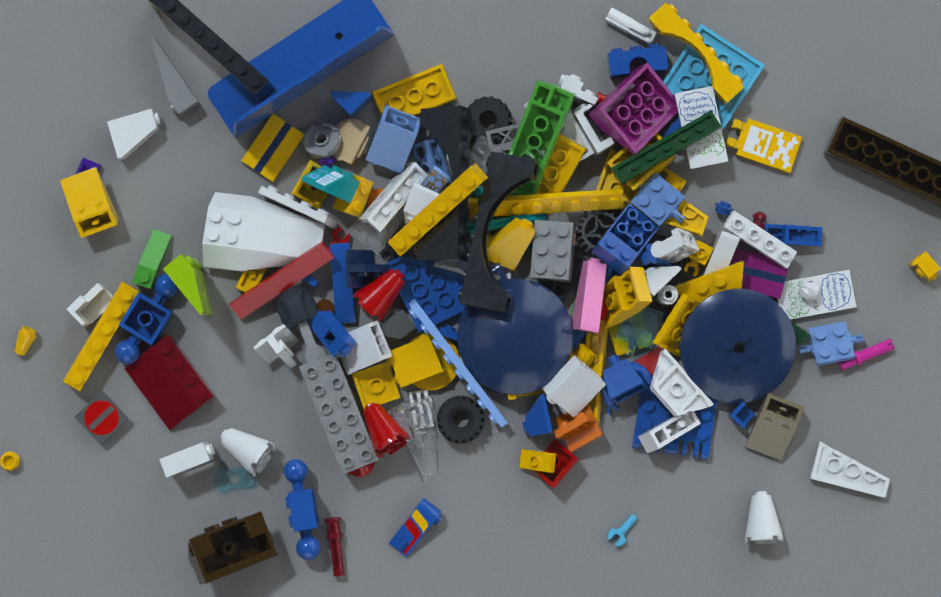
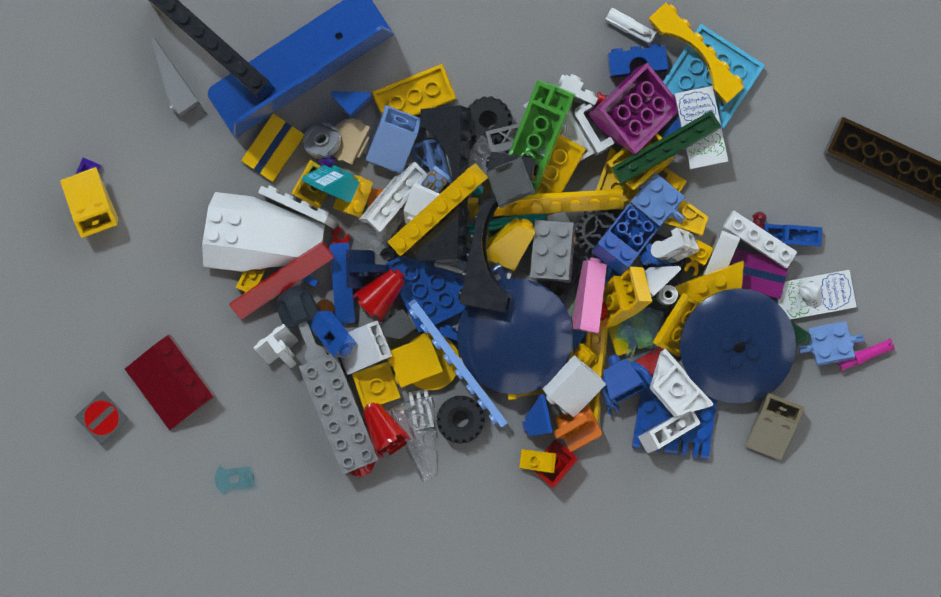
yellow plate [0,451,20,471] -> none
yellow cone [14,326,37,356] -> none
yellow brick [63,280,139,391] -> none
white panel [67,283,113,327] -> none
white slope [107,109,161,160] -> none
blue brick [115,274,179,364] -> none
bright green slope [132,229,172,290] -> none
white window [159,441,216,477] -> none
lime slope [163,254,212,317] -> none
dark brown brick [188,511,278,585] -> none
white cone [220,428,275,477] -> none
blue brick [283,459,321,560] -> none
dark red pin [324,517,345,576] -> none
blue door [389,497,443,557] -> none
medium azure bar [607,514,638,547] -> none
blue plate [715,200,734,216] -> none
yellow tile [725,118,802,173] -> none
blue panel [728,401,755,429] -> none
white cone [745,491,783,544] -> none
white wing [810,441,890,498] -> none
yellow brick [908,251,941,282] -> none
none -> dark grey piece [486,157,535,208]

